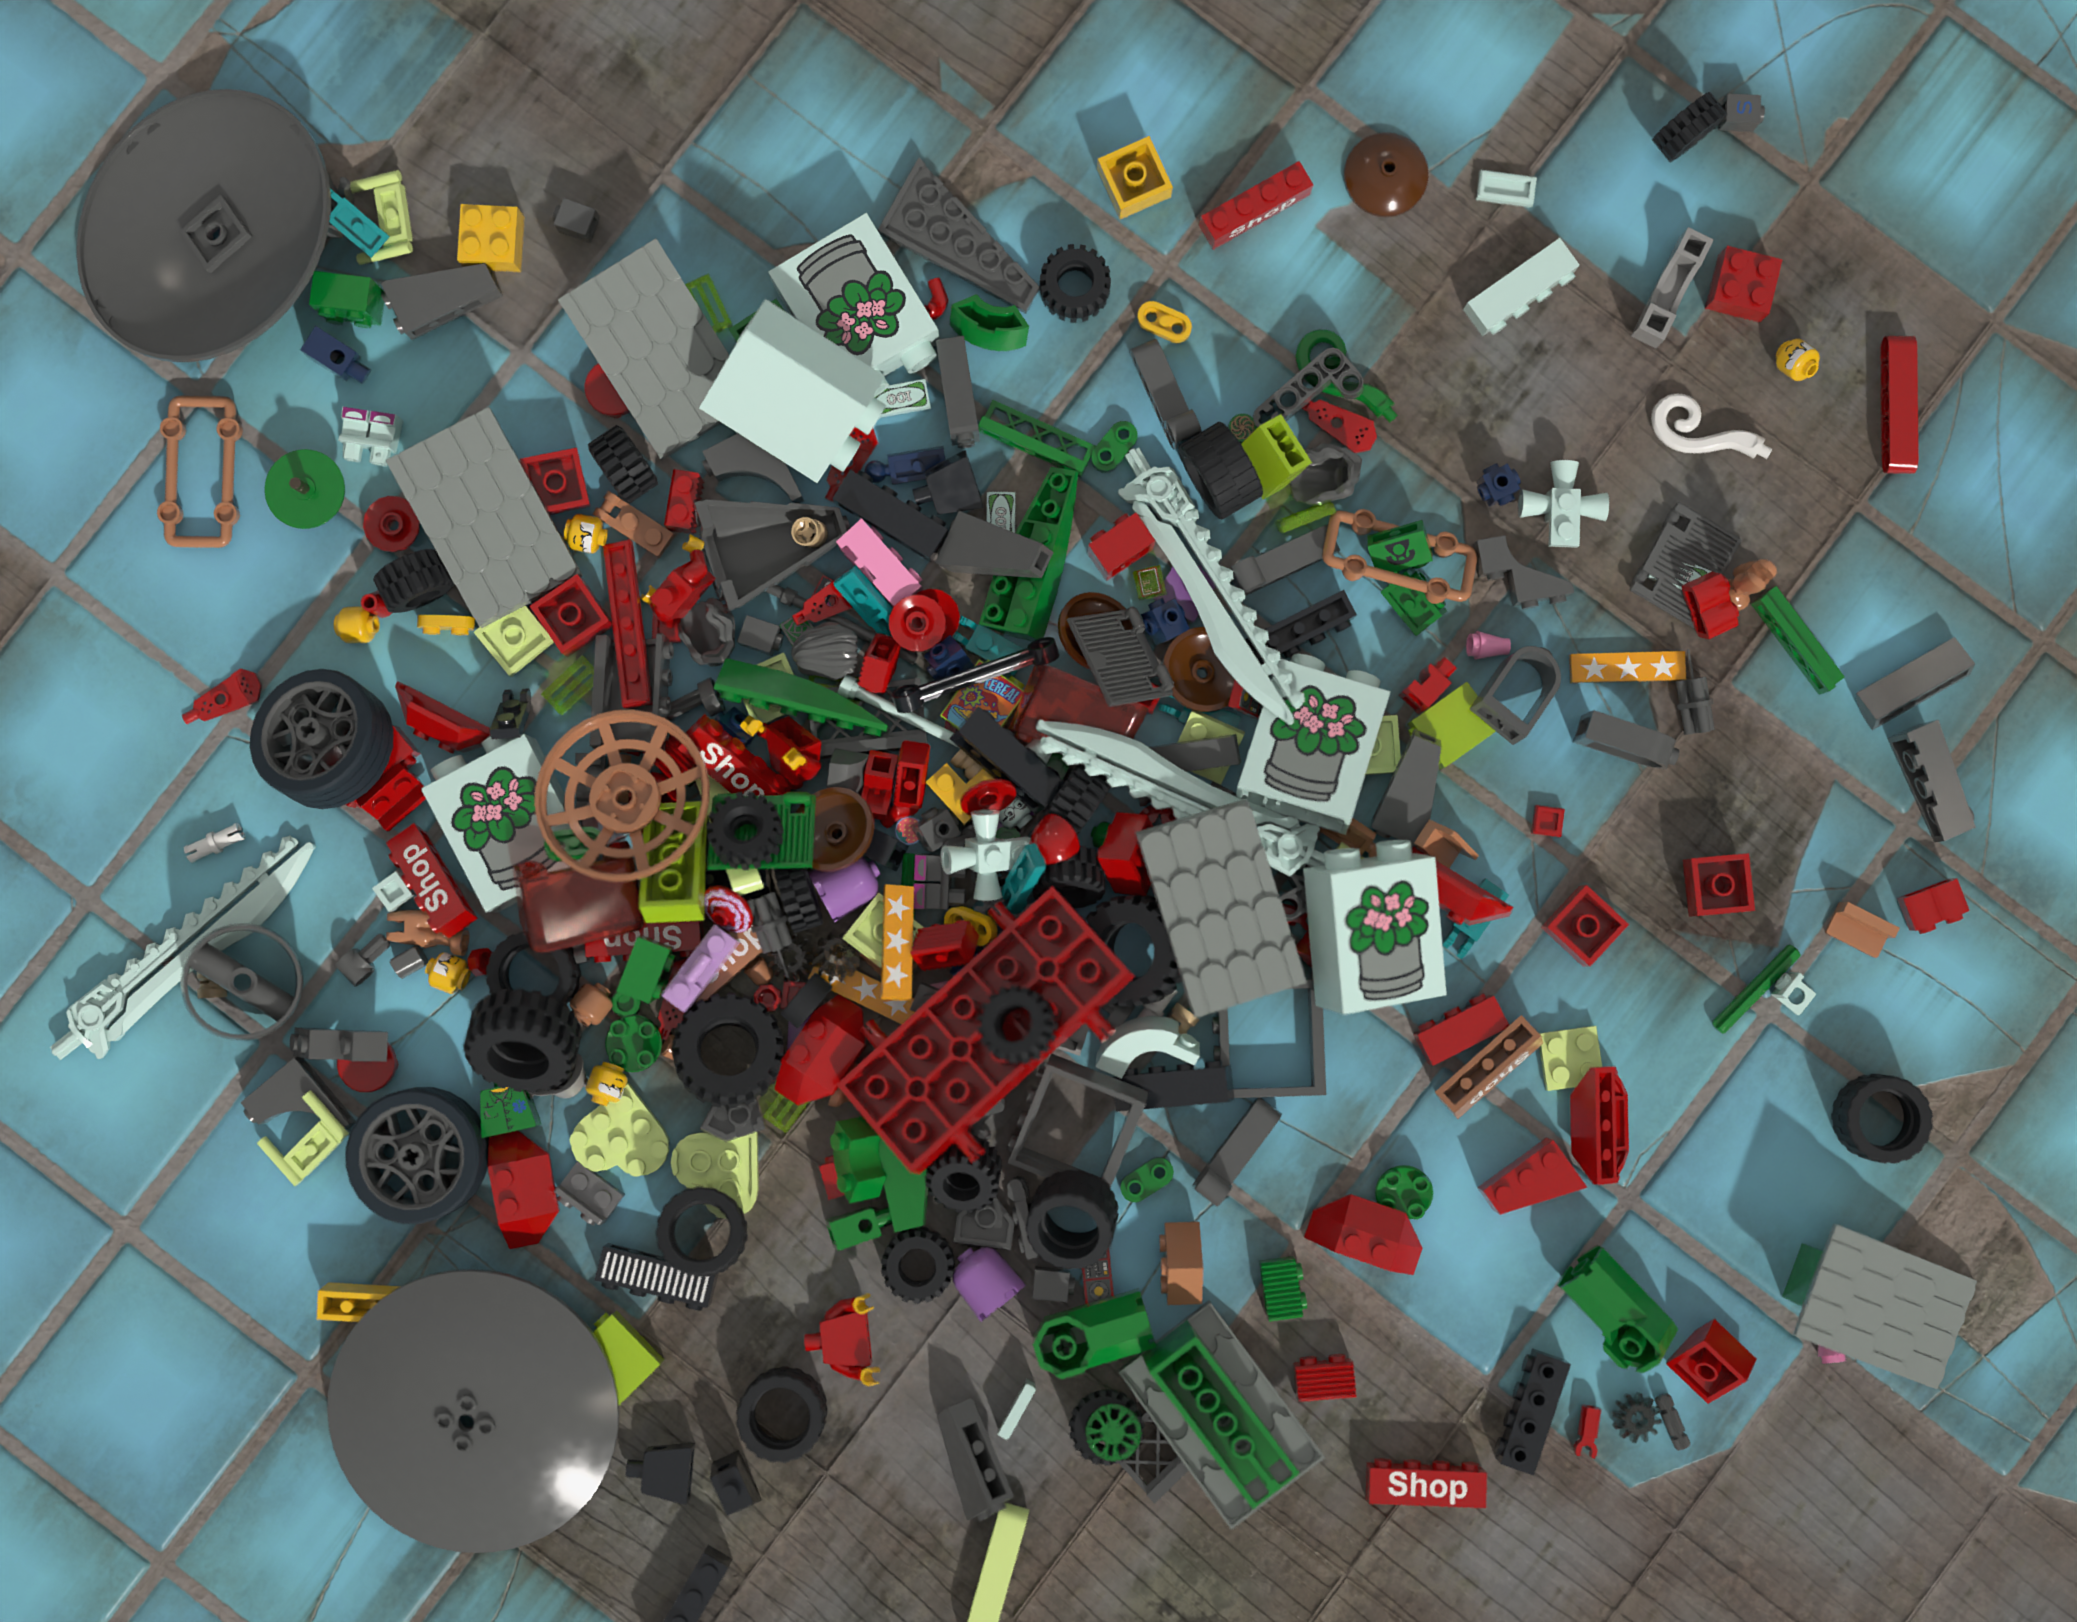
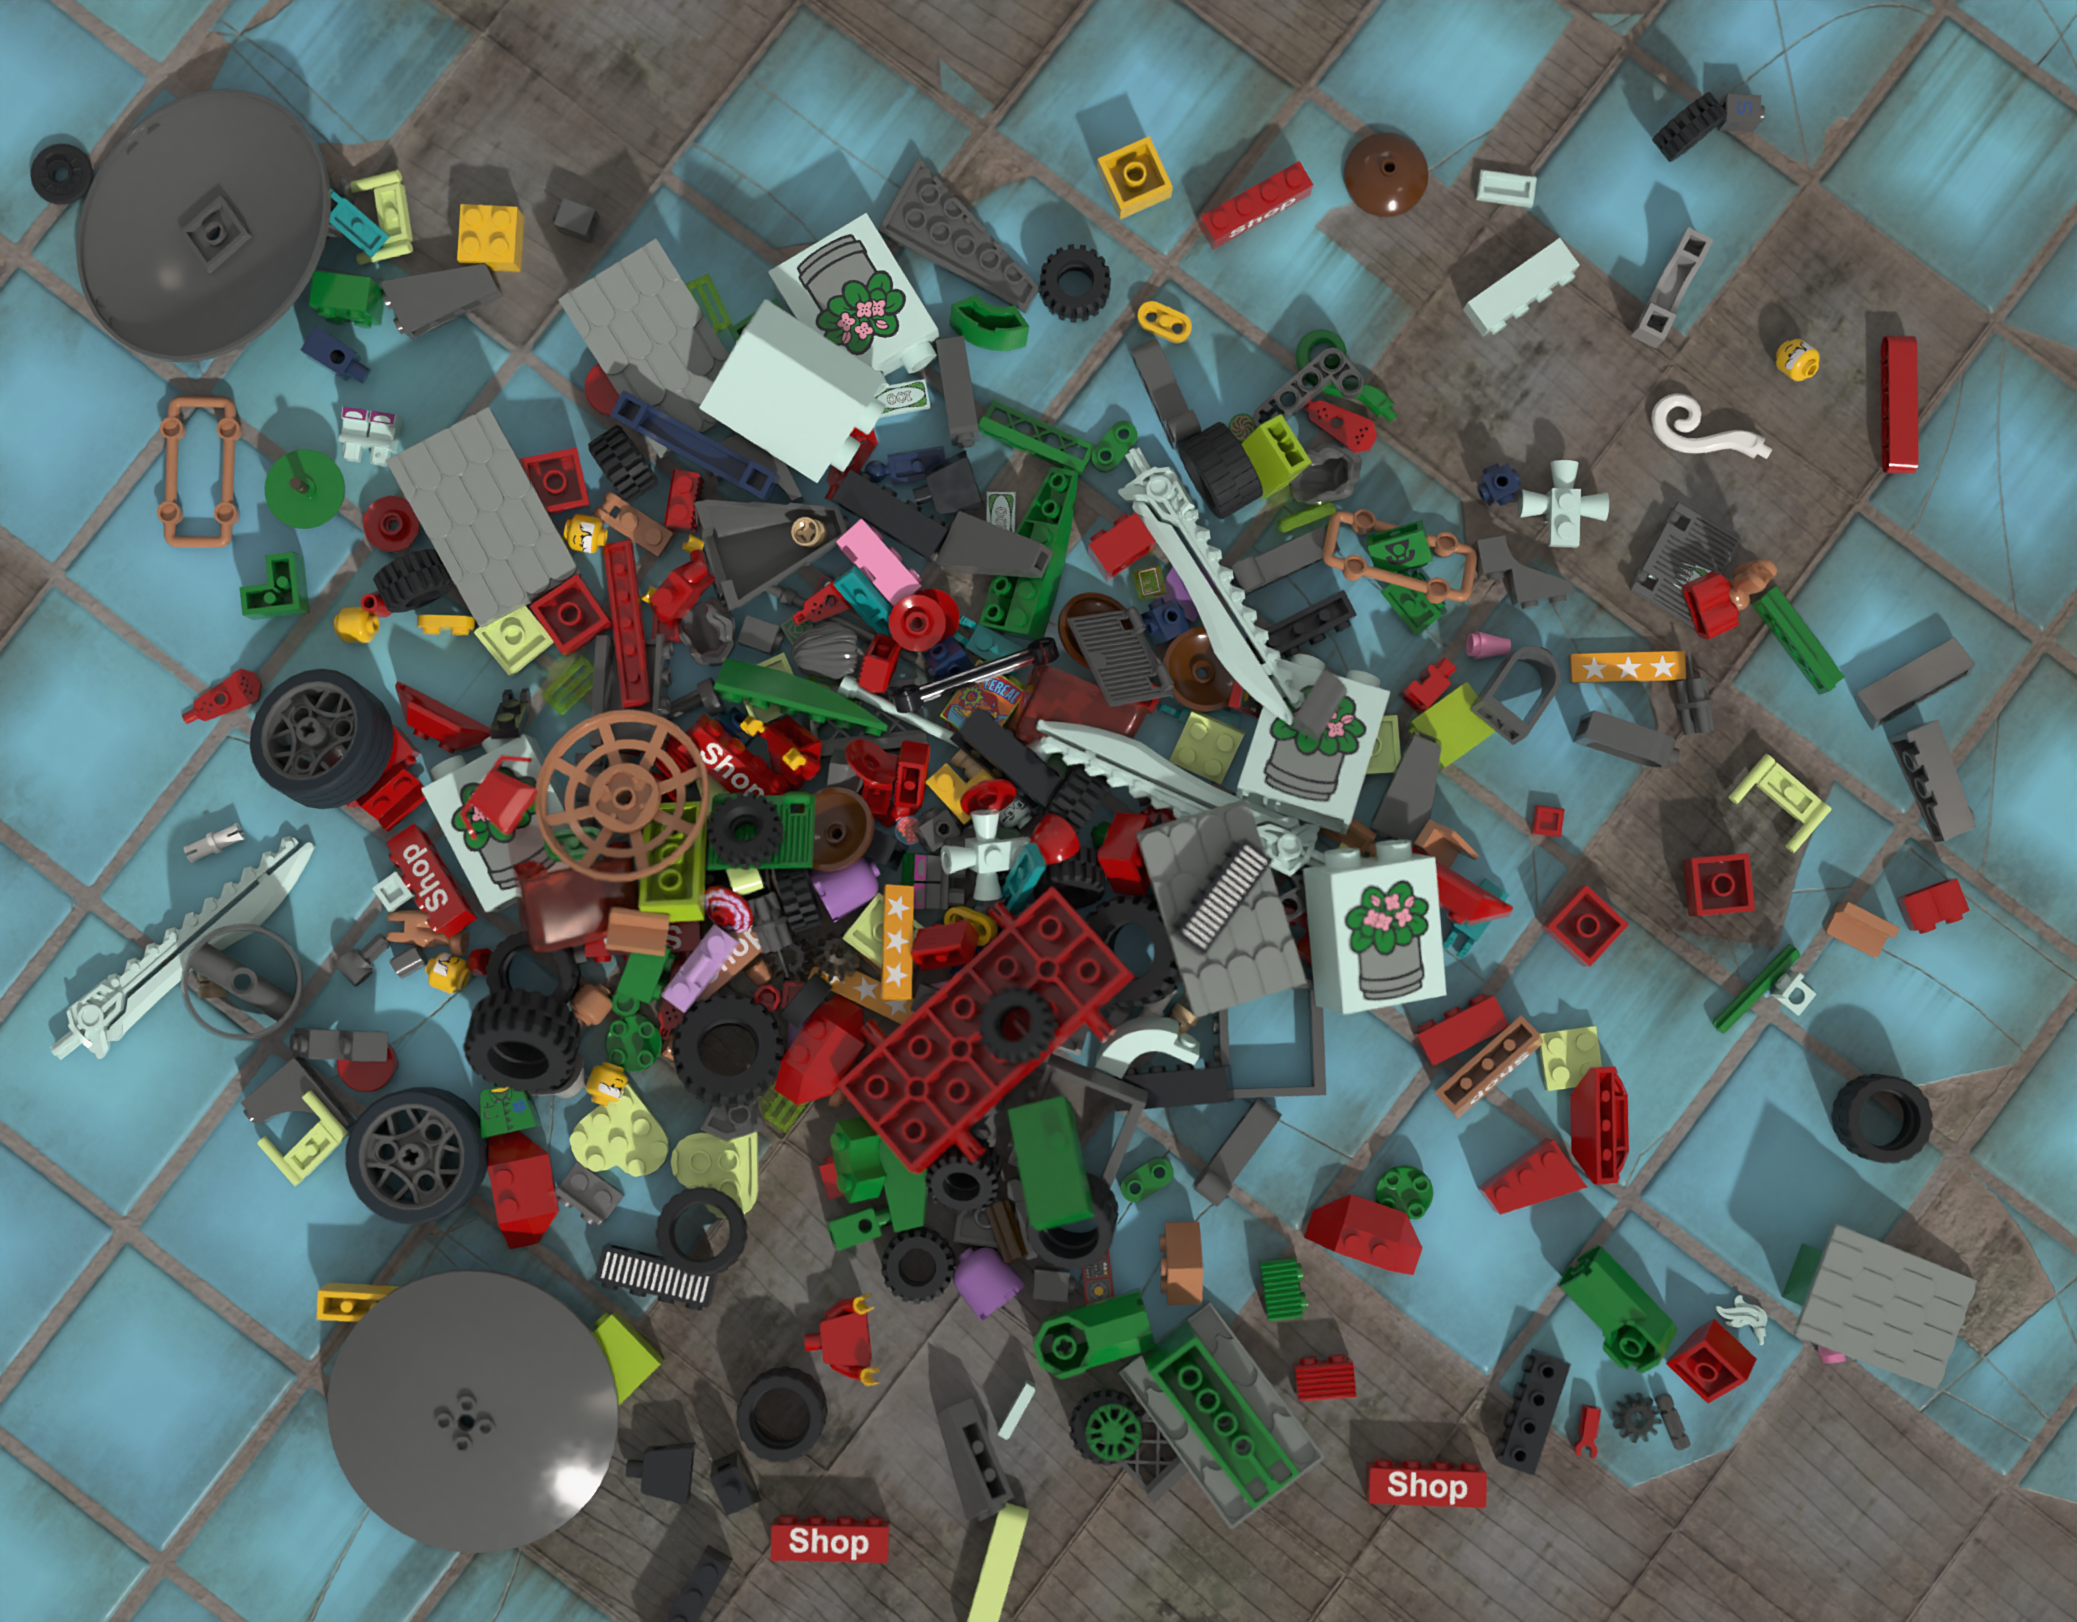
red arm [924,277,949,320] -> none
dark grey tile [1129,734,1241,778] -> none
red brick [1705,245,1783,322] -> none
none -> black wheel [31,144,93,205]
none -> green brick [239,552,310,620]
none -> red piece [460,755,538,840]
none -> nougat panel [605,908,670,956]
none -> dark blue arch [610,390,780,502]
none -> red brick [771,1514,890,1563]
none -> red dish [845,739,896,786]
none -> dark brown axle [985,1200,1029,1264]
none -> green brick [1008,1096,1095,1231]
none -> black brick [1171,838,1274,956]
none -> dark grey brick [1292,669,1347,742]
none -> light aqua piece [1714,1295,1767,1345]
none -> yellowish green plate [1729,754,1832,853]

